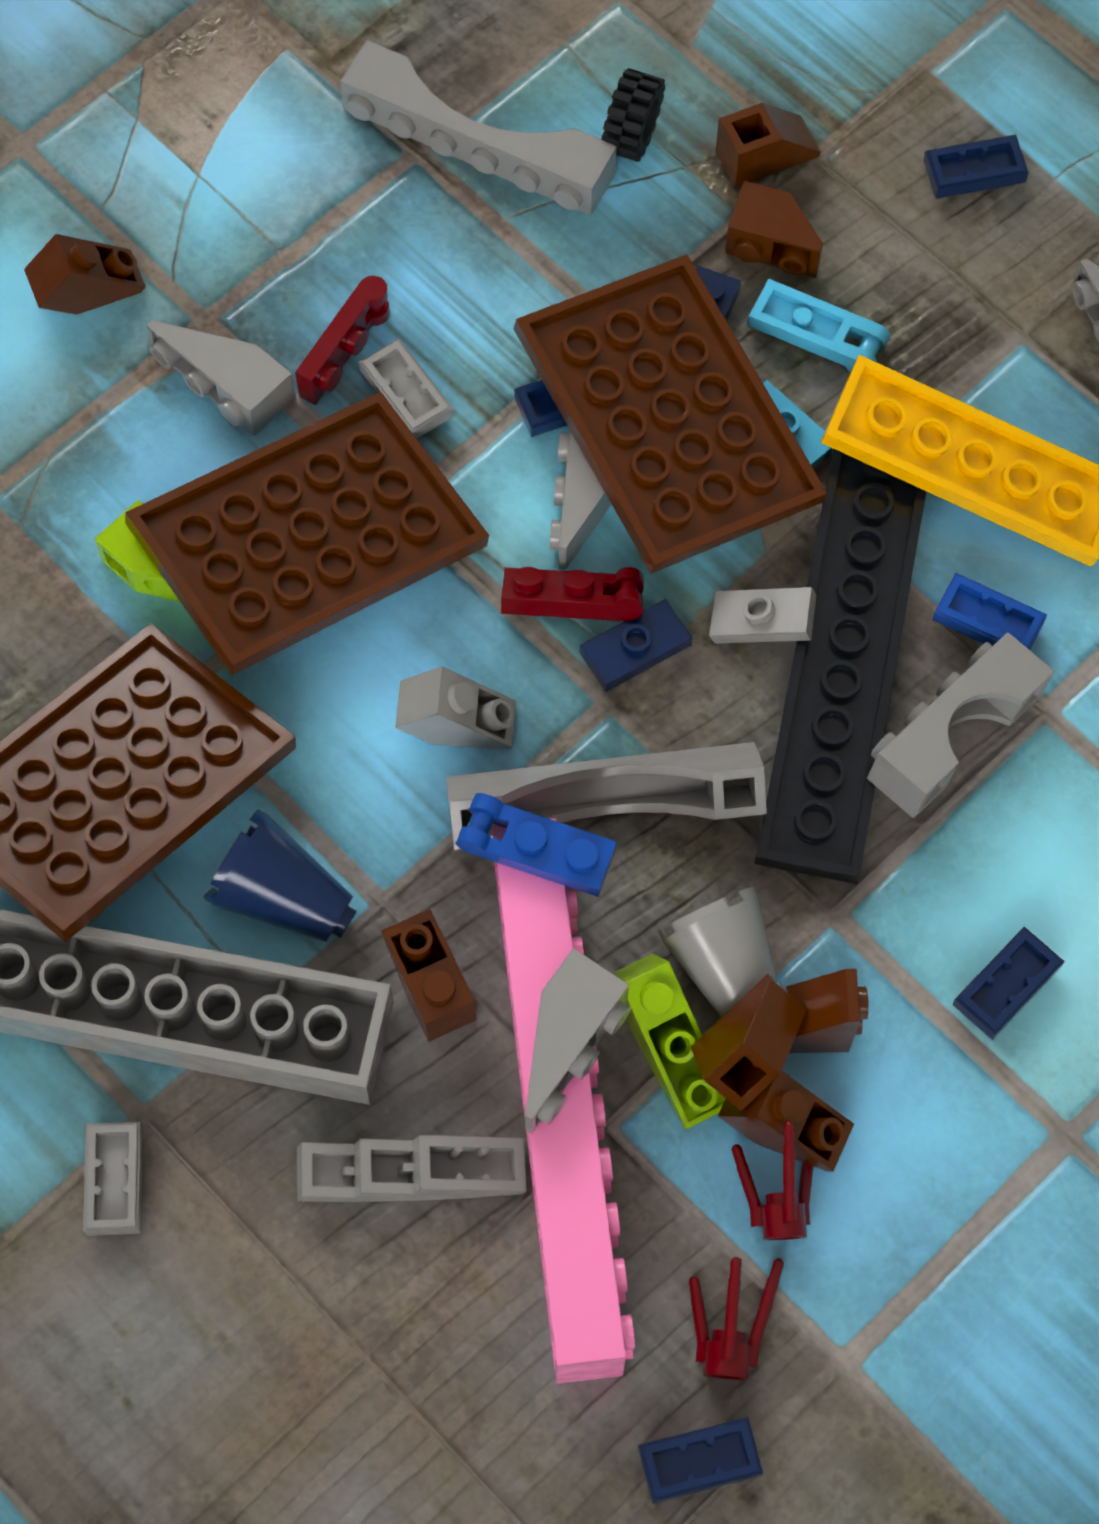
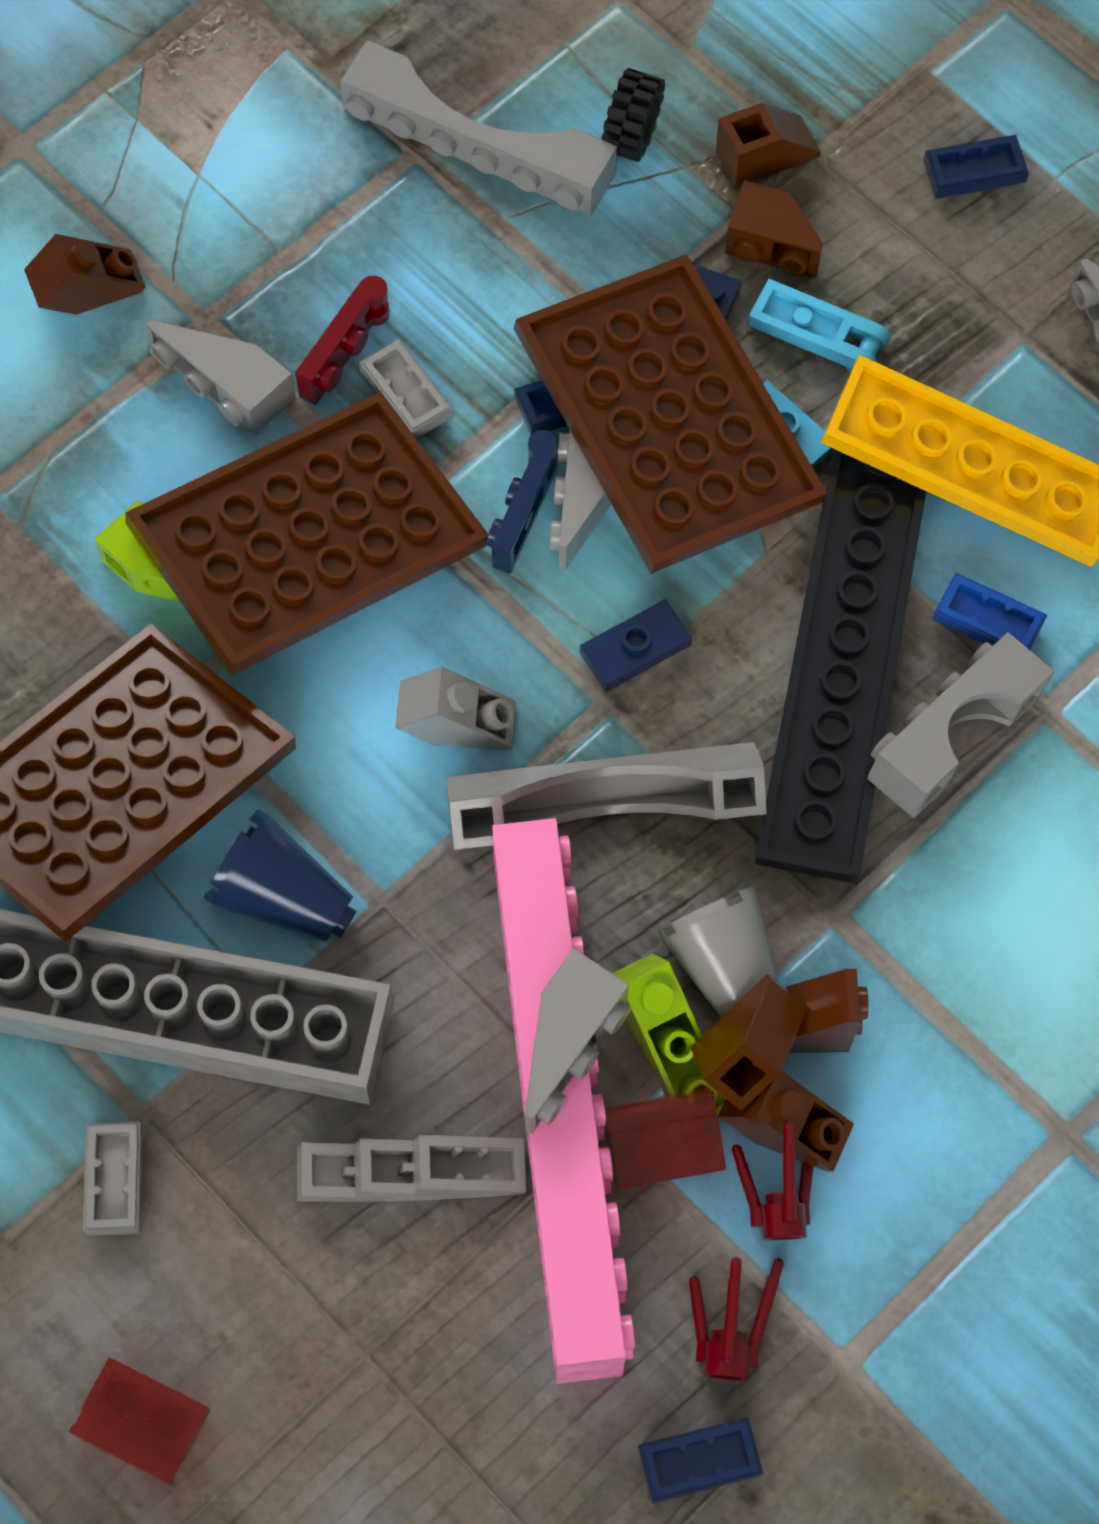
reddish brown slope [381,909,477,1042] -> none
blue plate [456,793,617,897] -> none
dark red plate [501,567,644,621] -> none
light grey plate [709,587,817,644] -> none
dark blue plate [952,927,1065,1040] -> none
none -> clear red plate [69,1357,211,1485]
none -> dark blue plate [486,430,558,574]
none -> clear red plate [604,1089,726,1189]

